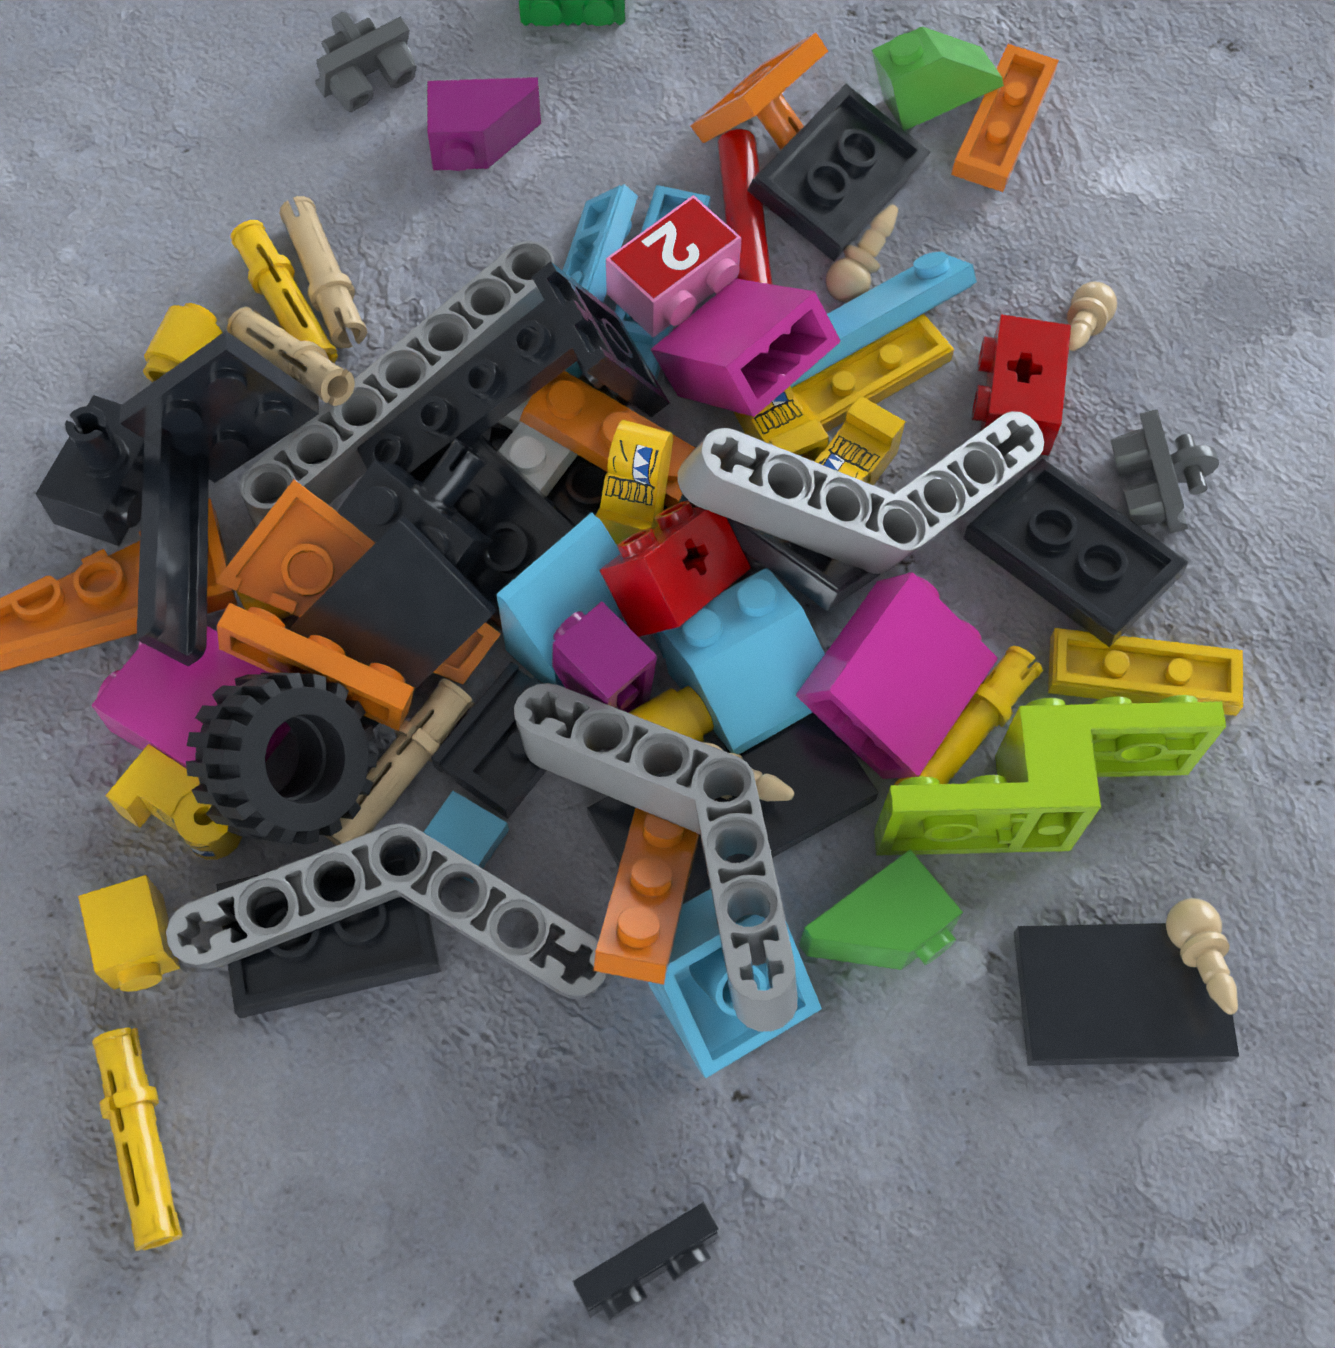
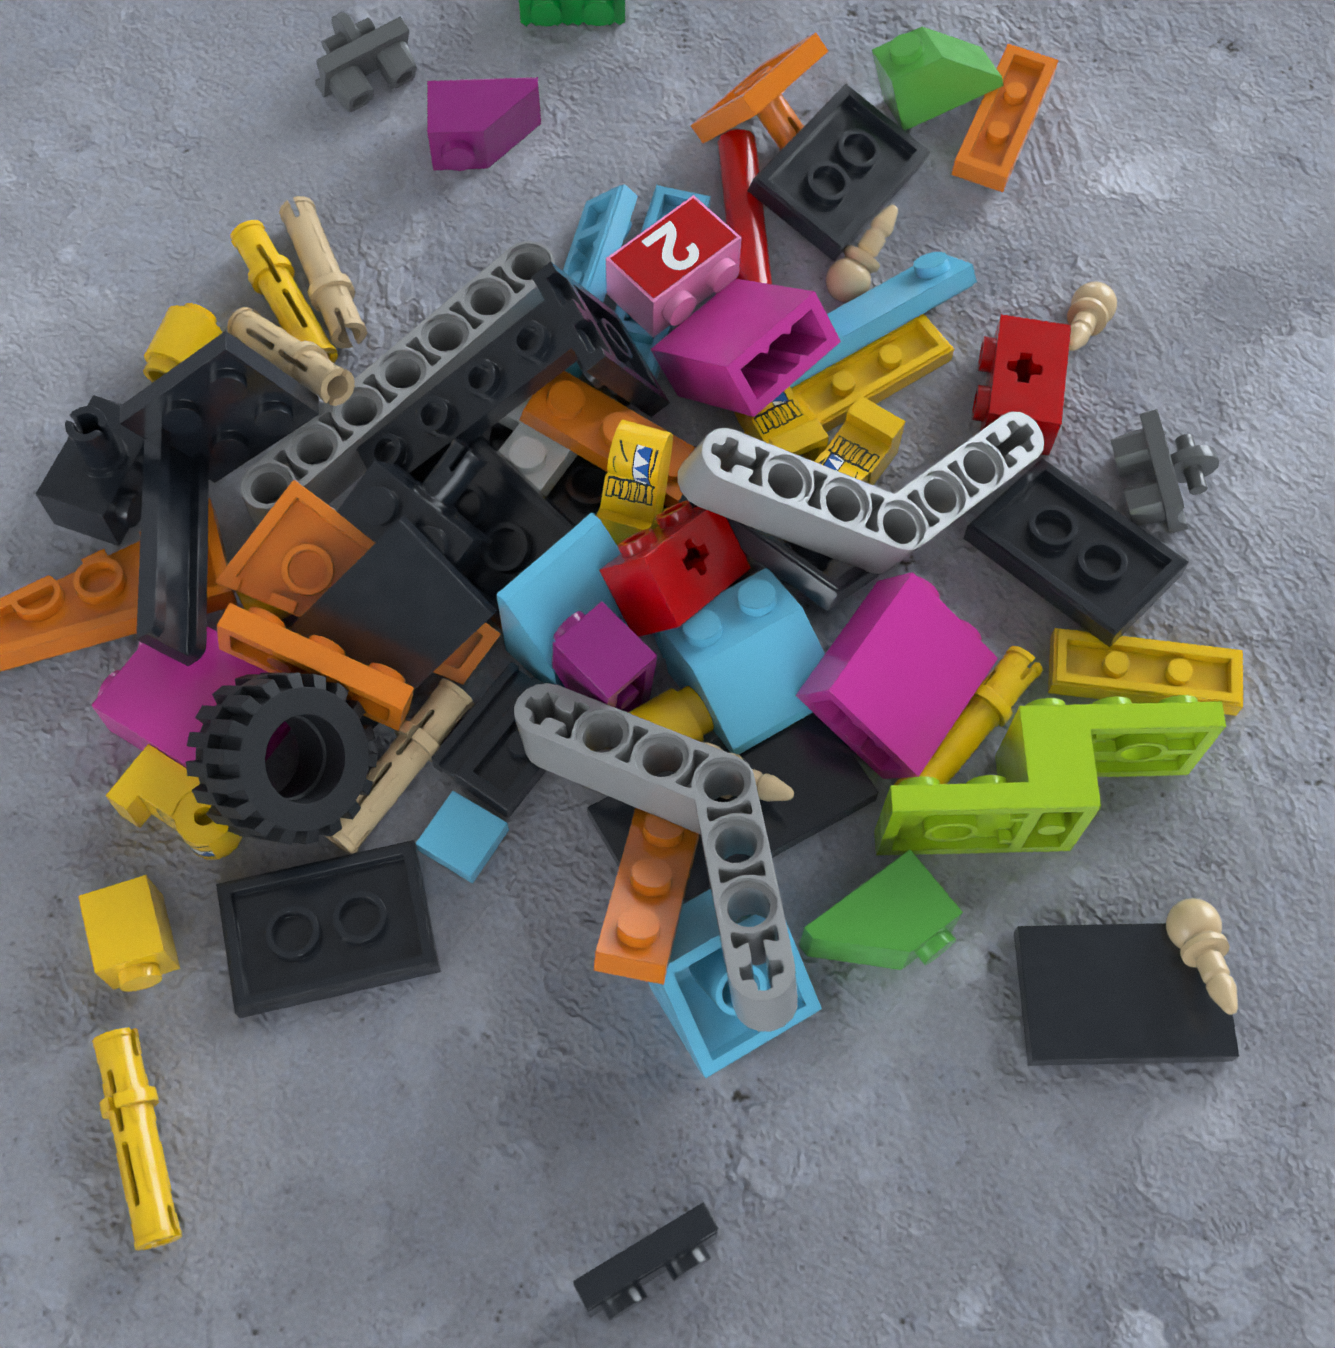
light grey beam [166,823,607,998] -> none

